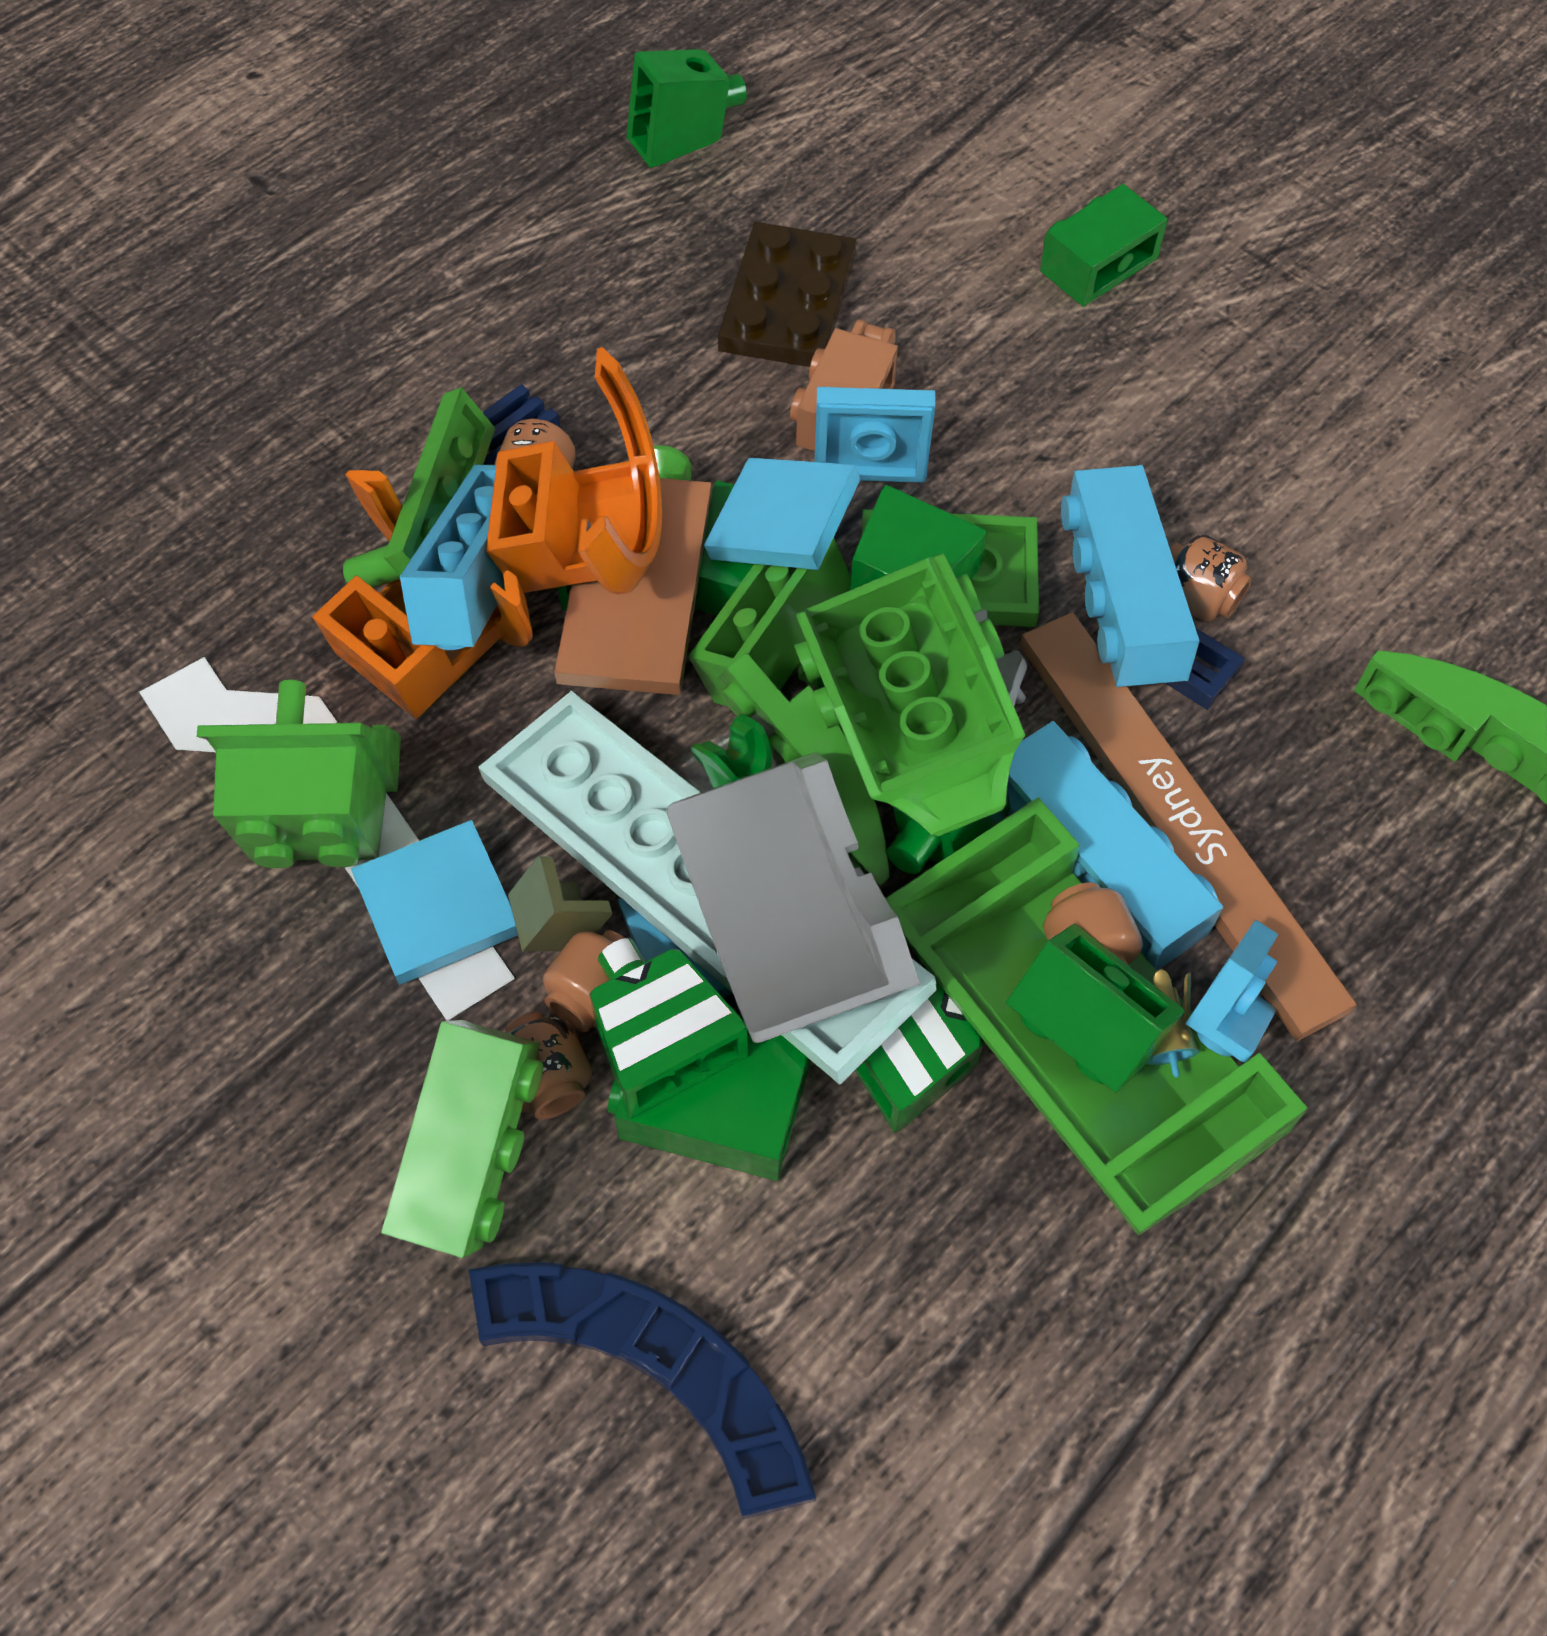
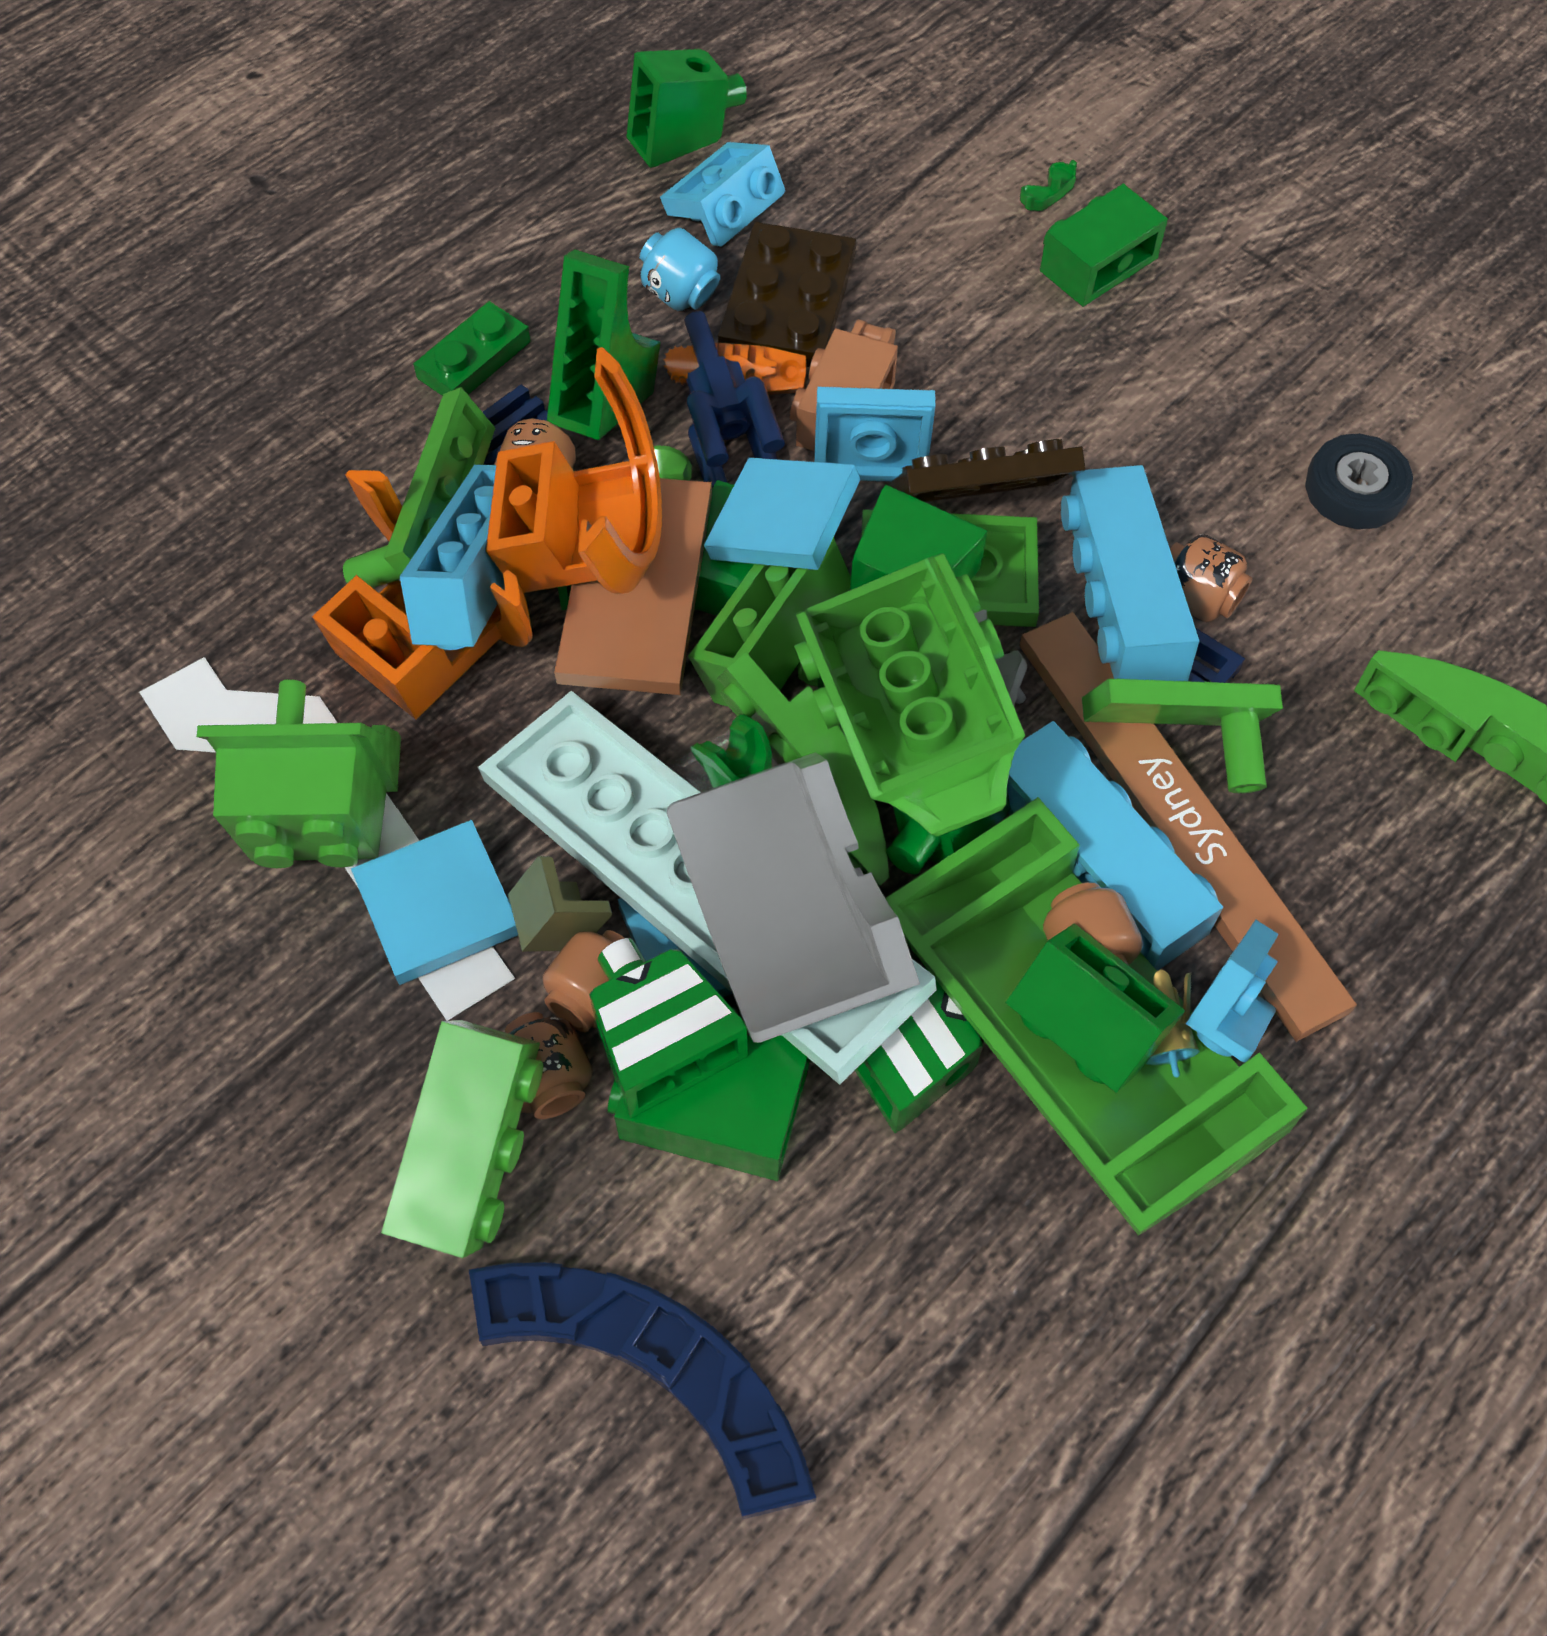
none -> green plate [413,301,531,396]
none -> green arch [547,249,661,440]
none -> medium azure head [639,228,720,311]
none -> medium azure bracket [660,142,785,246]
none -> orange hinge [663,343,807,395]
none -> dark blue plant [684,311,785,489]
none -> dark brown plate [888,439,1086,502]
none -> green piece [1020,160,1077,211]
none -> bright green piece [1082,678,1283,793]
none -> black bush [1305,433,1413,530]

